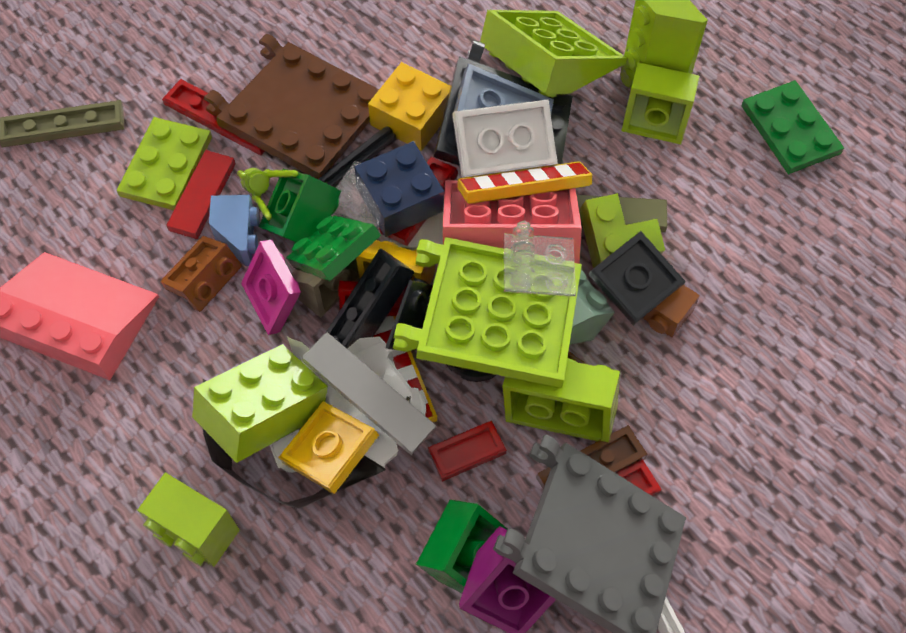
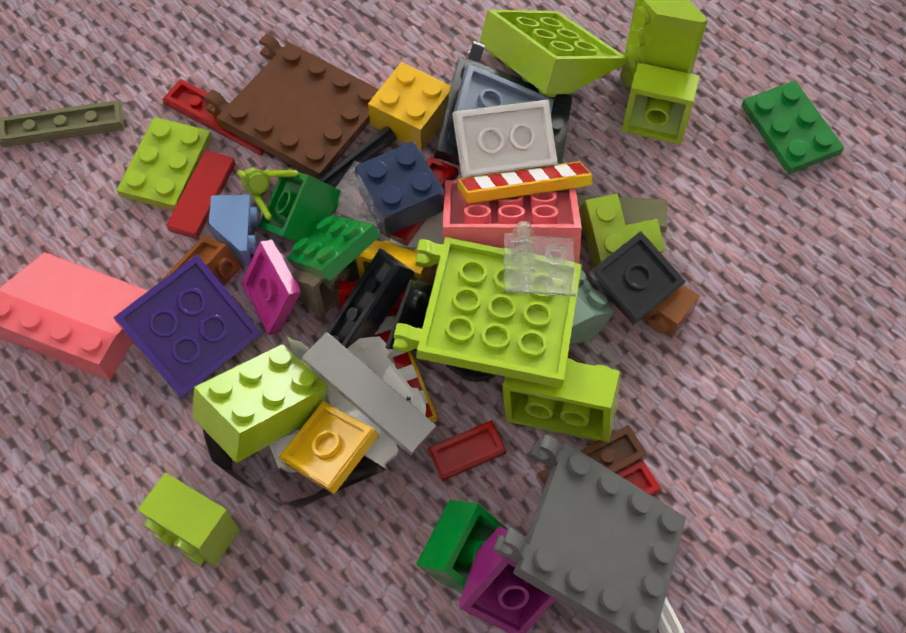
none -> dark purple plate [113,254,262,399]

